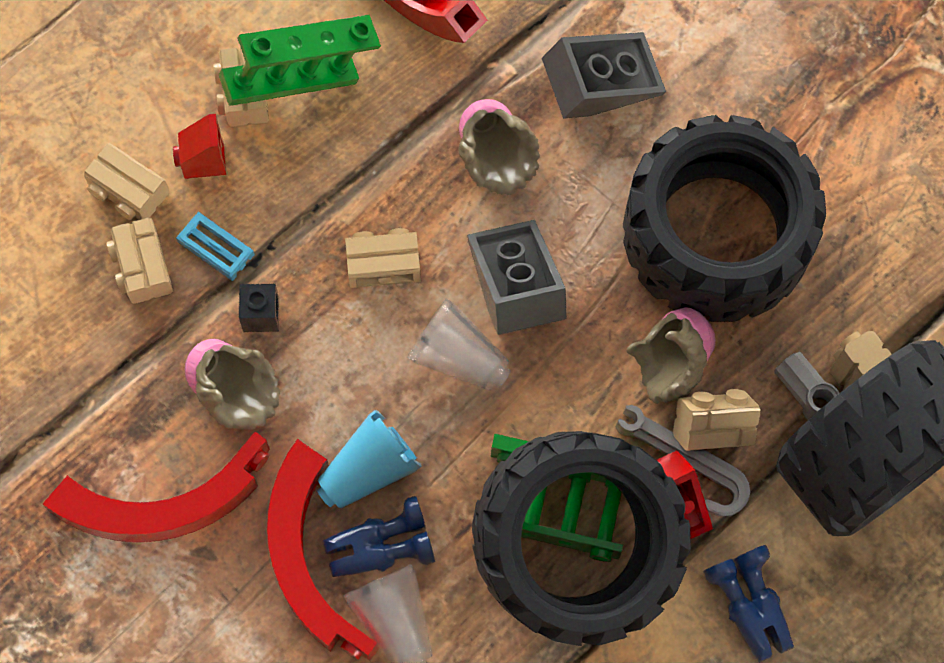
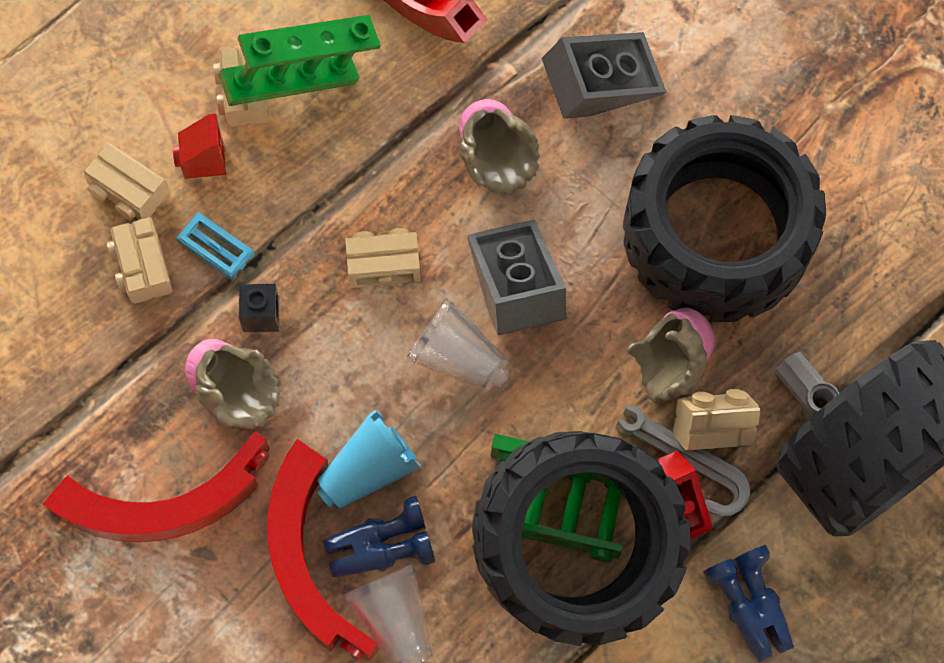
tan brick [830,330,892,390] -> none

